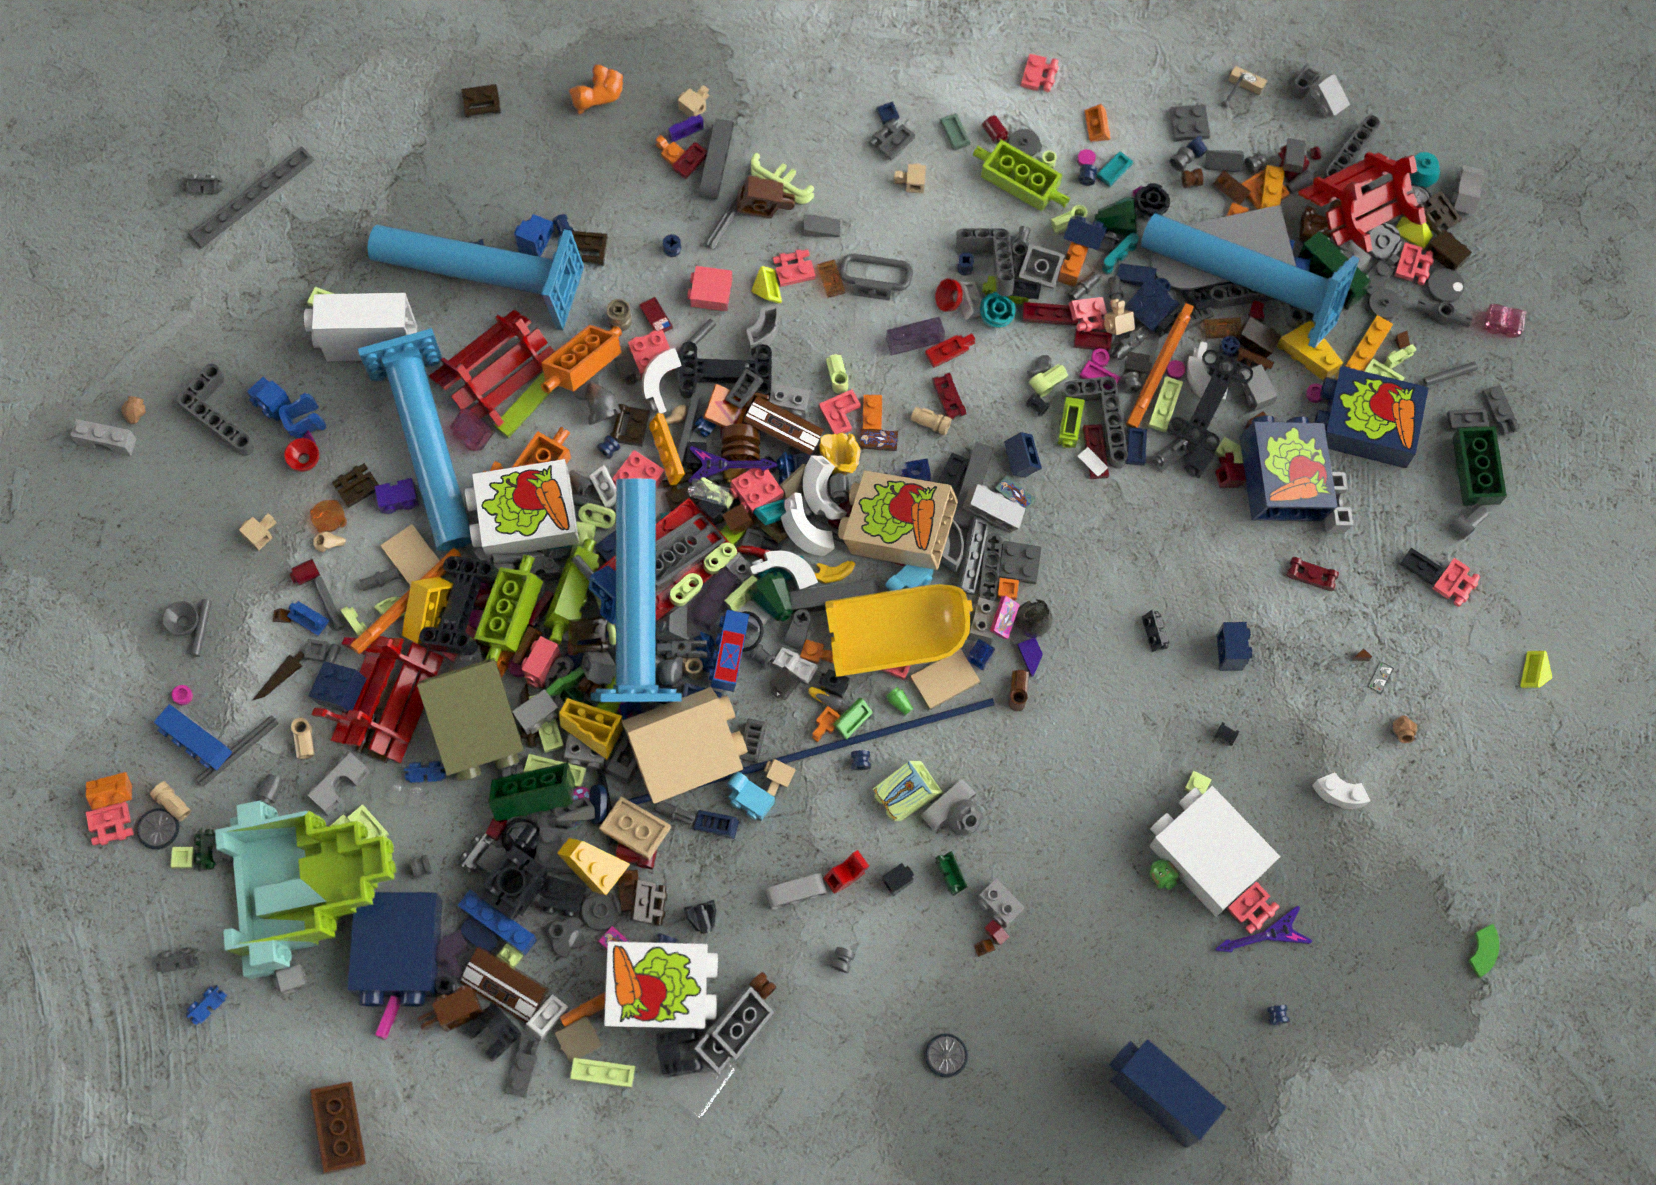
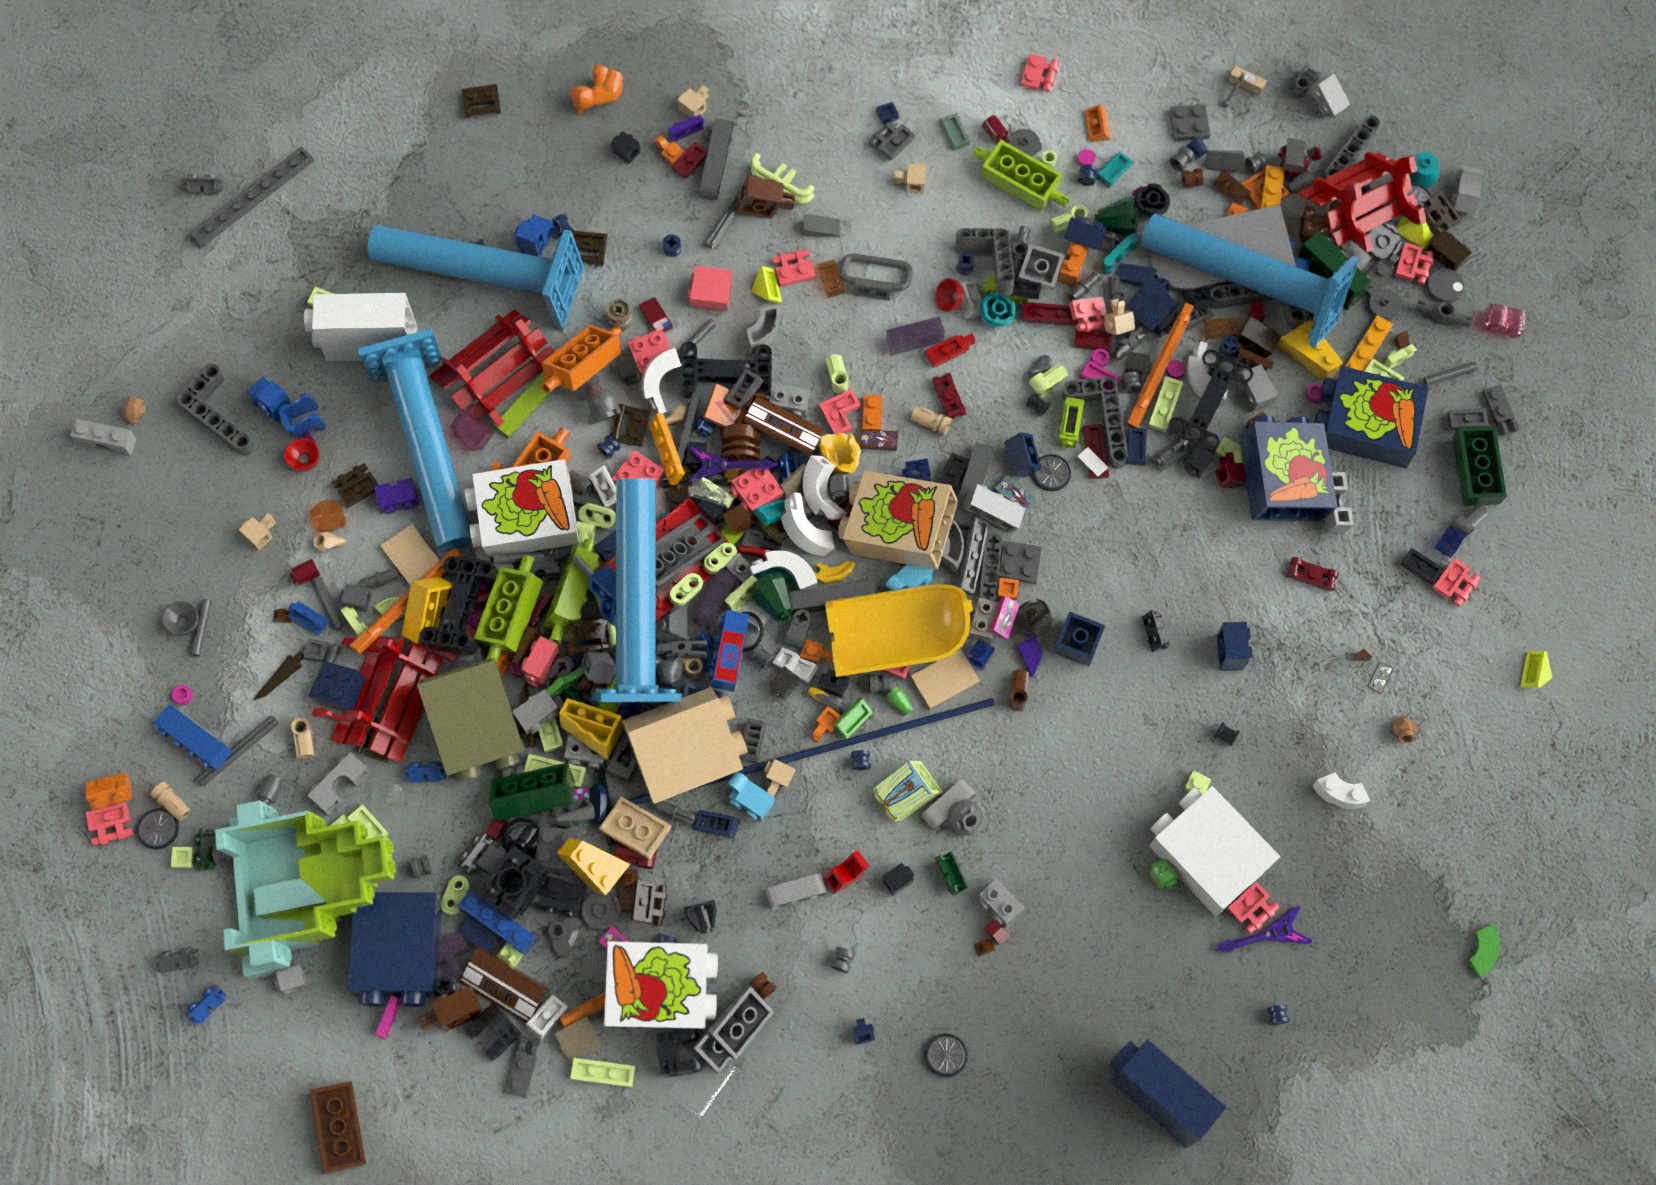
none -> dark grey brick [340,584,372,612]
none -> yellowish green plate [441,876,470,916]
none -> black brick [611,131,641,164]
none -> dark blue tile [852,1018,875,1045]
none -> dark grey wheel [869,673,890,694]
none -> flat silver wheel [1032,454,1071,491]
none -> dark blue brick [1053,611,1106,666]
none -> clear blue brick [1434,525,1466,558]

